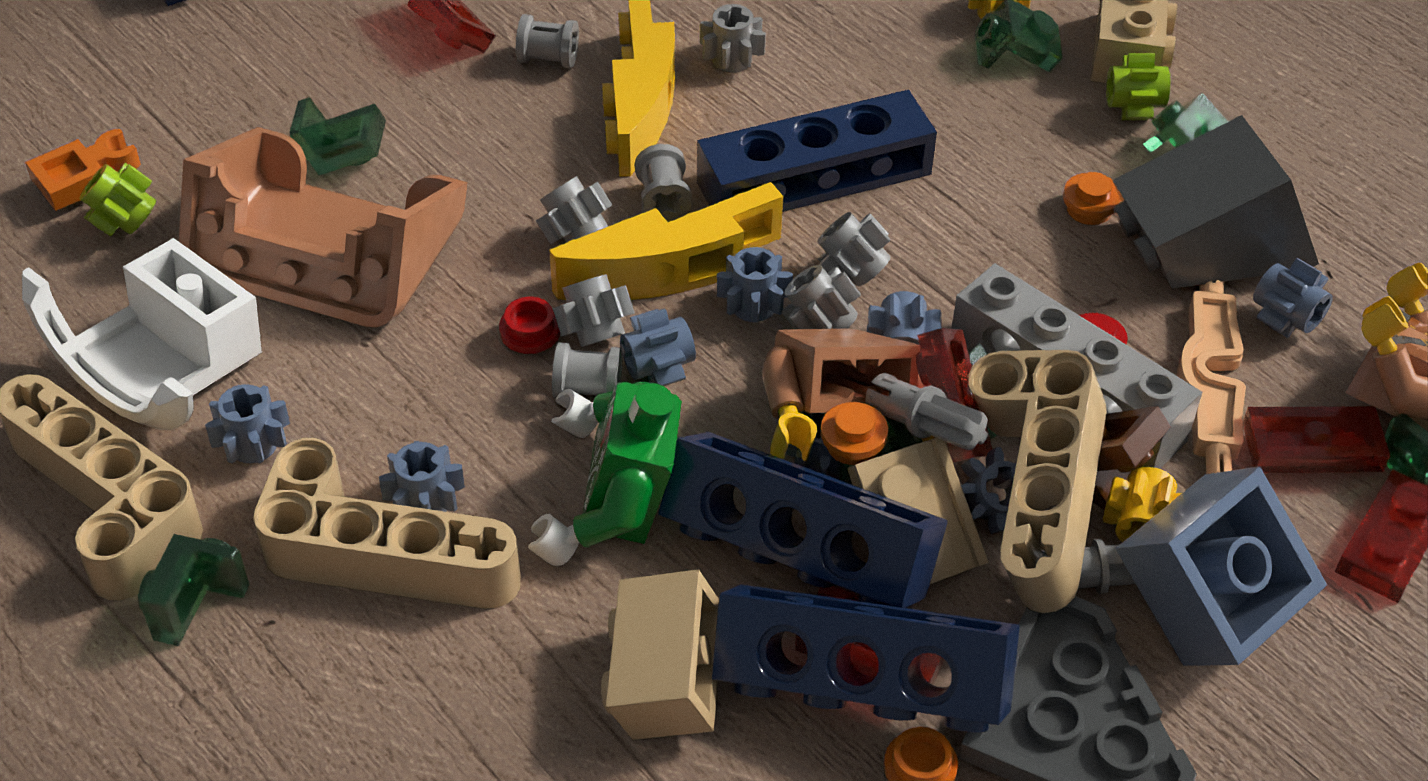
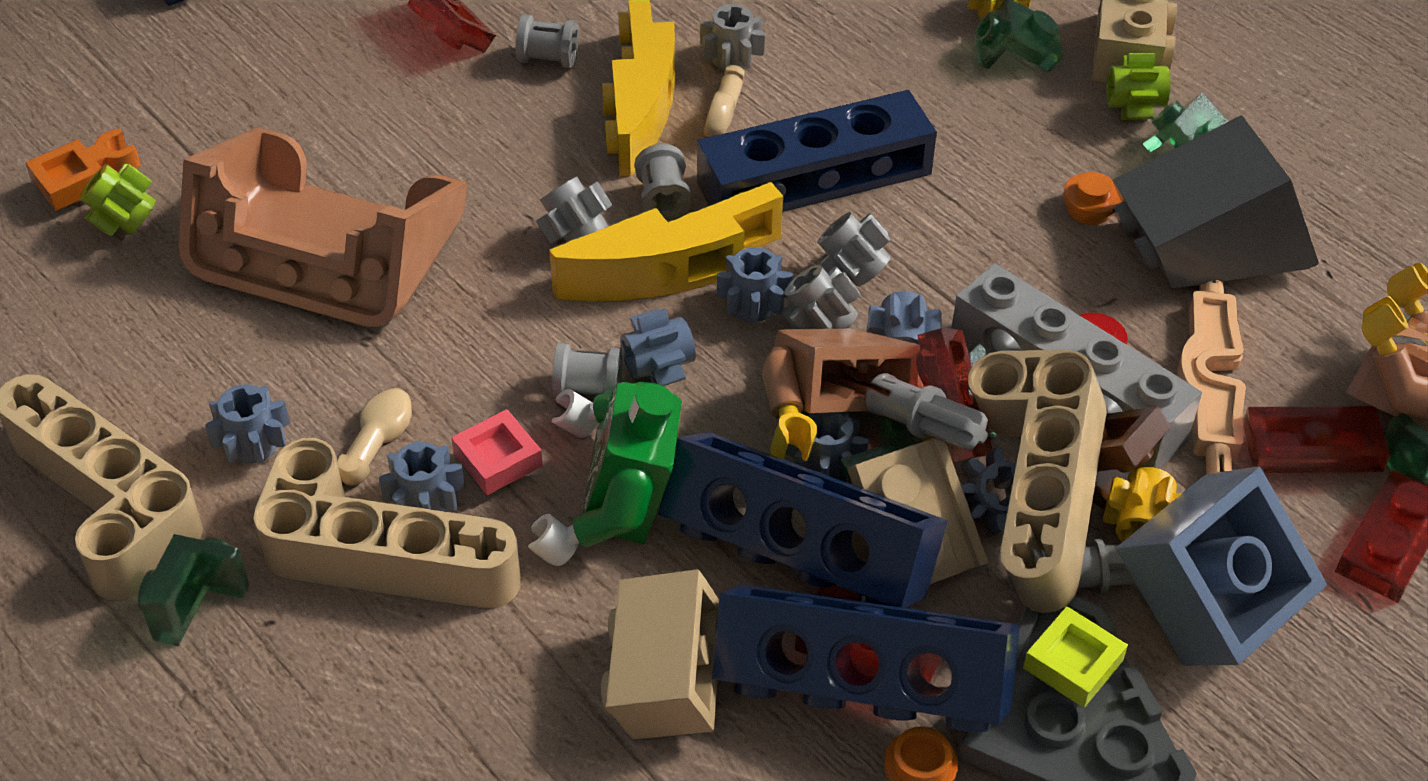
white piece [22,238,262,430] -> none
clear green bracket [289,97,386,176] -> none
red plate [499,296,561,354] -> none
light grey gear [553,274,635,347] -> none
orange plate [821,402,888,465] -> none
sand blue gear [1253,258,1333,338] -> none
none -> tan piece [337,388,412,486]
none -> coral plate [451,409,543,495]
none -> tan piece [704,65,745,138]
none -> neon yellow plate [1023,606,1128,708]

